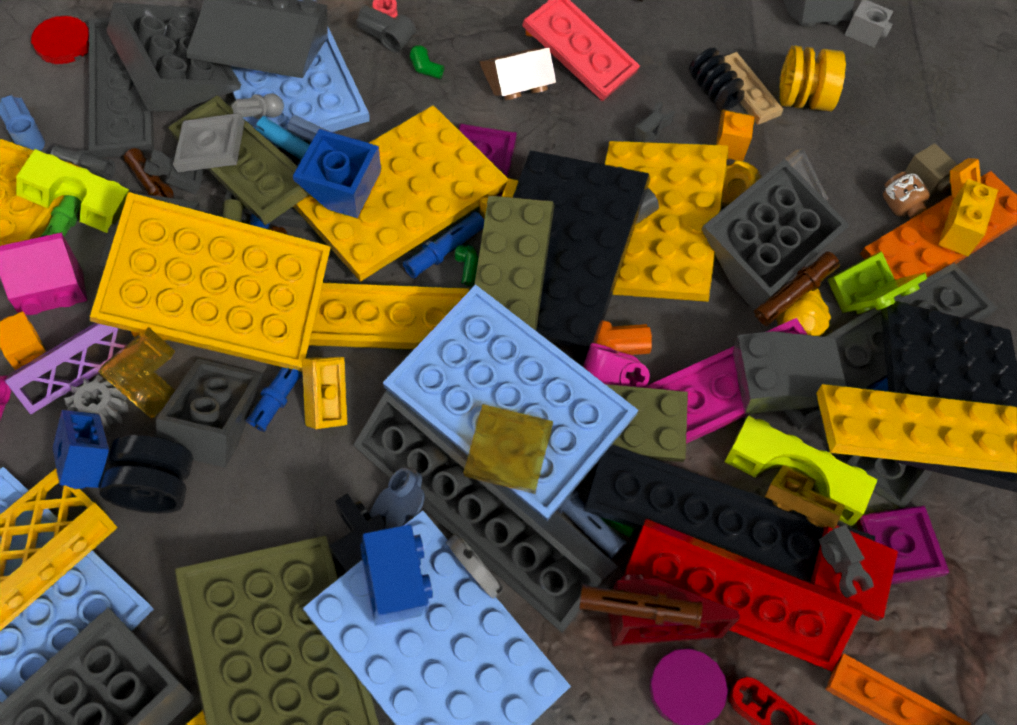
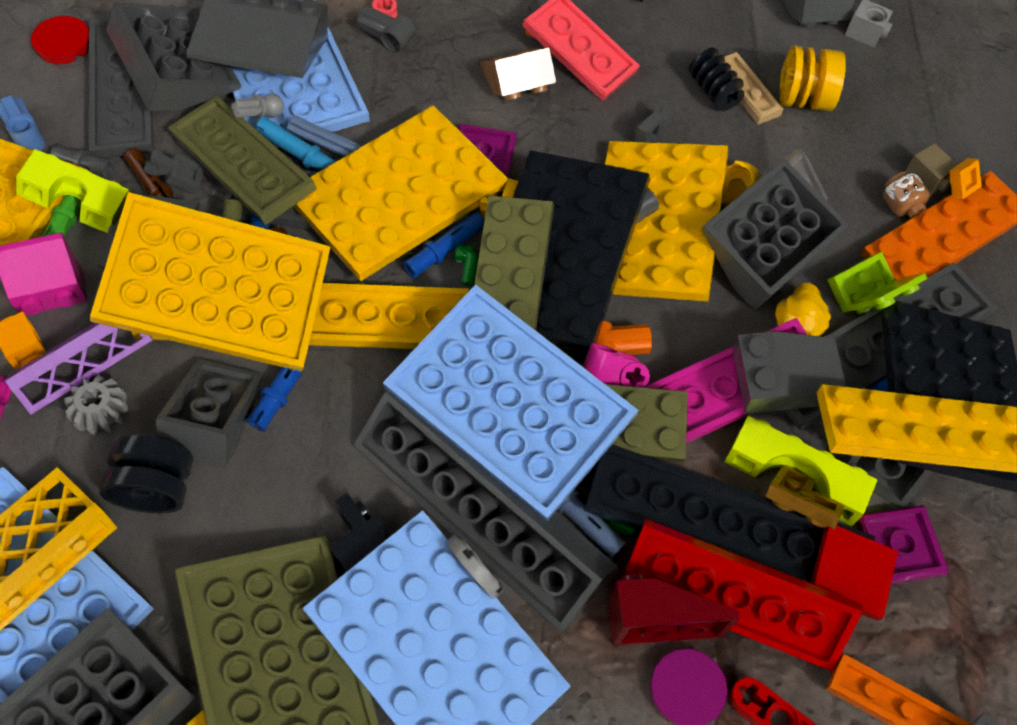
blue brick [52,410,109,489] -> none
clear yellow plate [98,327,175,418] -> none
light grey tile [173,113,245,173] -> none
blue slope [293,129,381,218] -> none
yellow slope [302,357,347,429] -> none
blue brick [360,524,433,626] -> none
sand blue plate [369,468,425,529] -> none
green arm [410,45,444,79] -> none
clear yellow plate [463,404,553,494] -> none
reddish brown pin [579,584,703,628] -> none
light orange slope [716,109,755,161] -> none
reddish brown pin [754,251,840,326] -> none
dark grey plate [819,524,873,598] -> none
yellow brick [939,179,998,256] -> none

